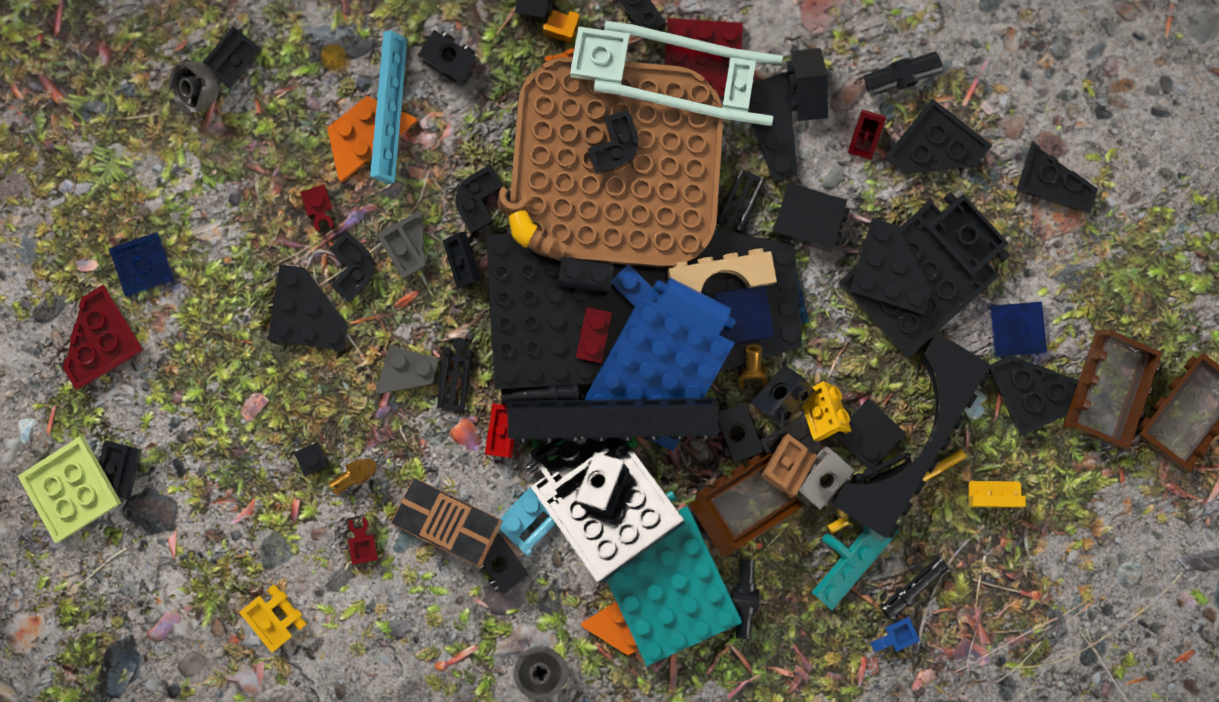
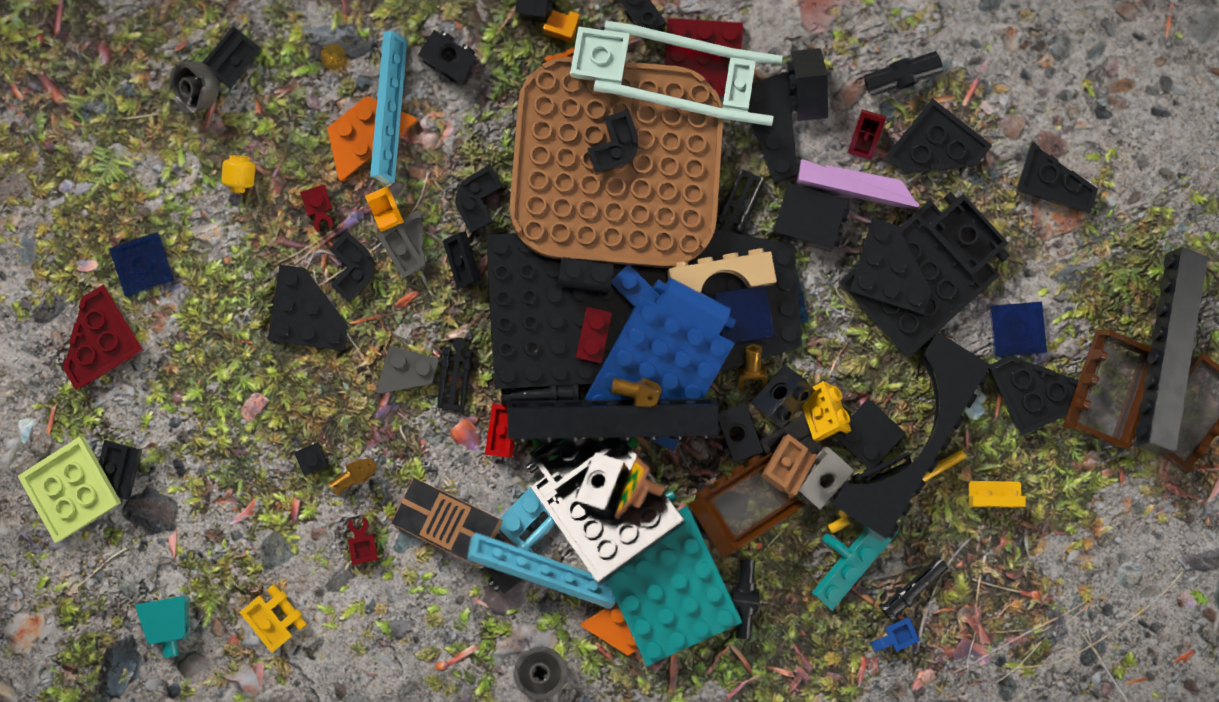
medium nougat piece [497,186,568,261] -> none
none -> teal torso [135,596,189,658]
none -> yellow head [221,155,255,193]
none -> light orange panel [365,186,404,232]
none -> medium azure plate [467,533,615,609]
none -> pearl gold piece [611,377,661,407]
none -> nougat shield [615,457,664,518]
none -> lavender wedge [796,159,920,211]
none -> black brick [1135,247,1208,456]

